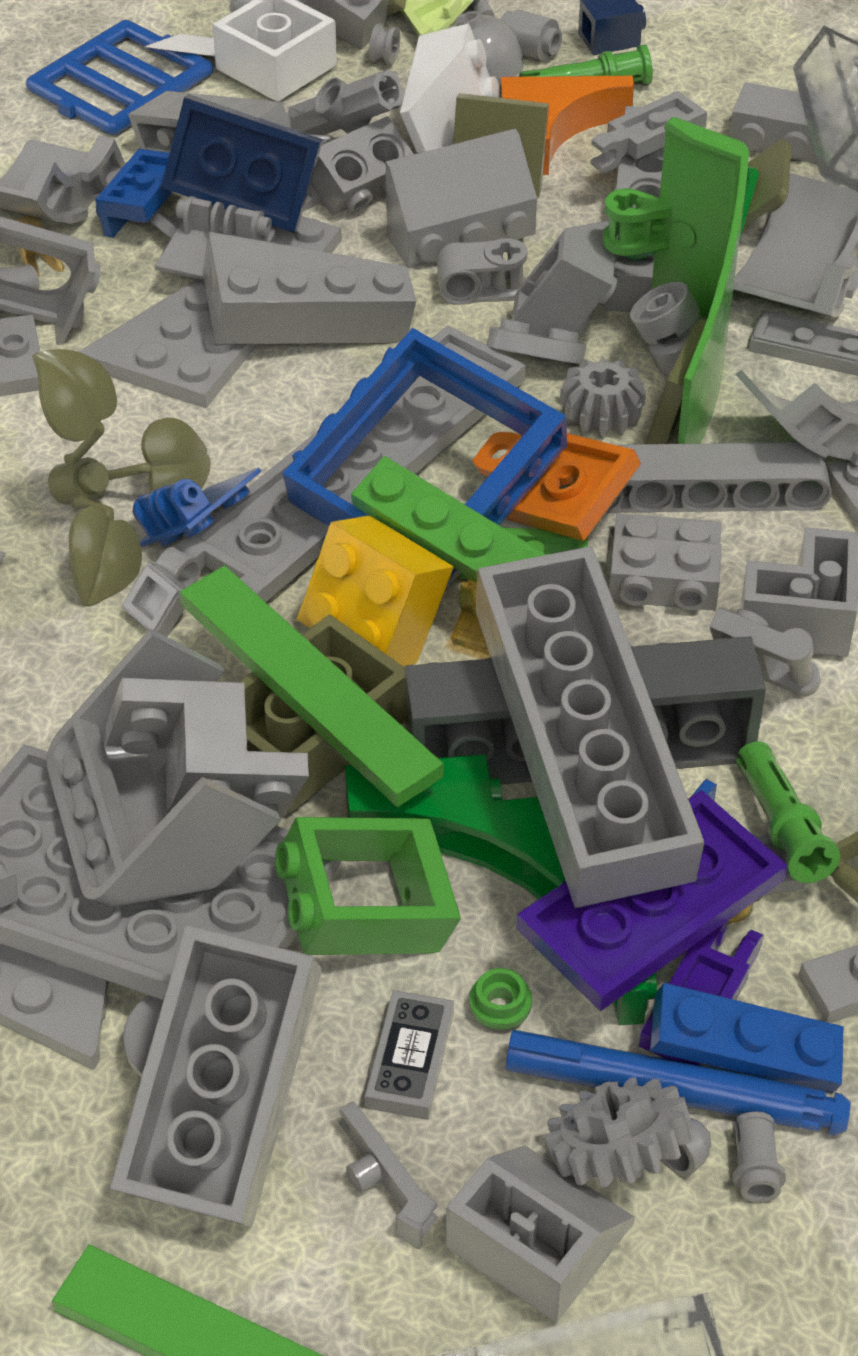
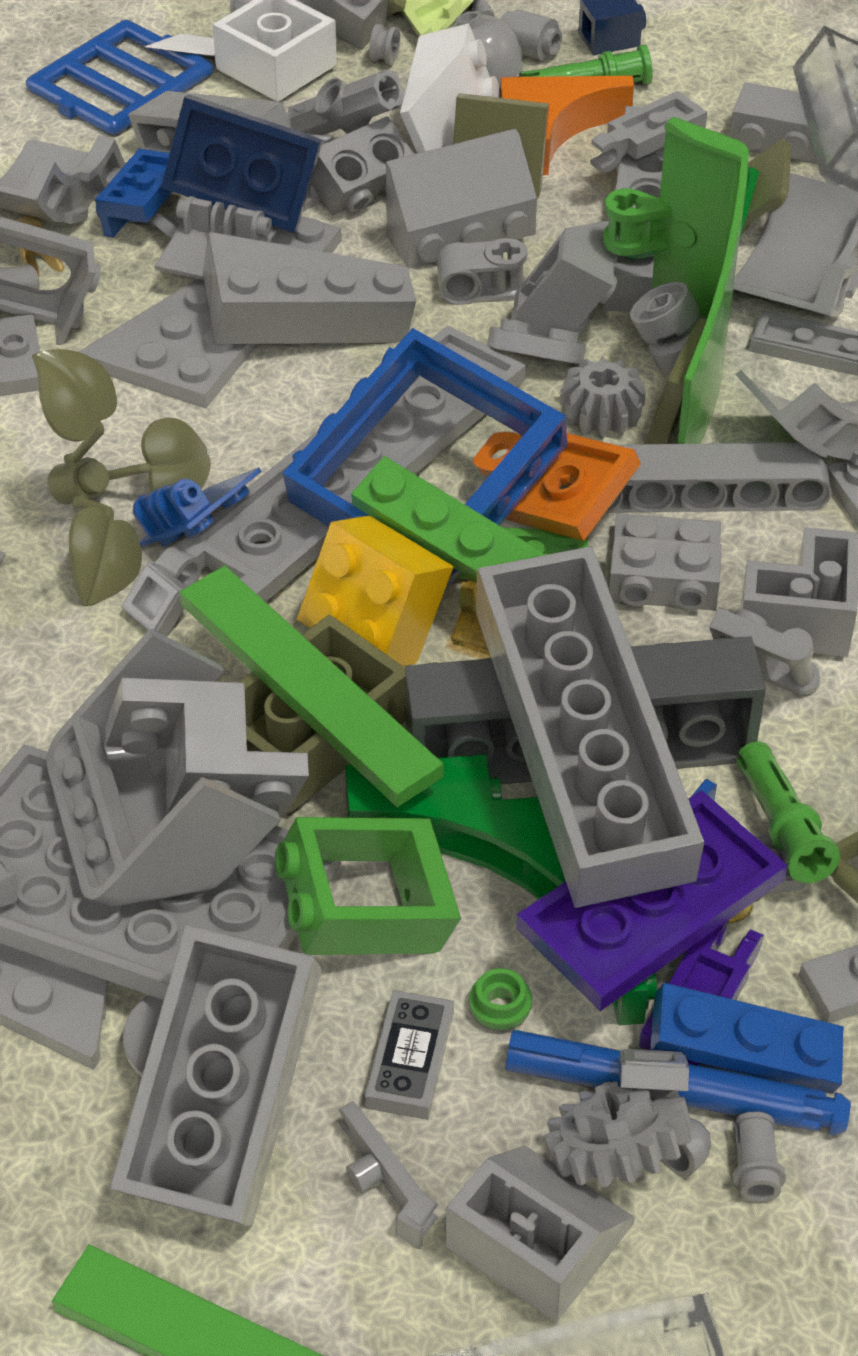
none -> light grey tile [619,1049,689,1091]

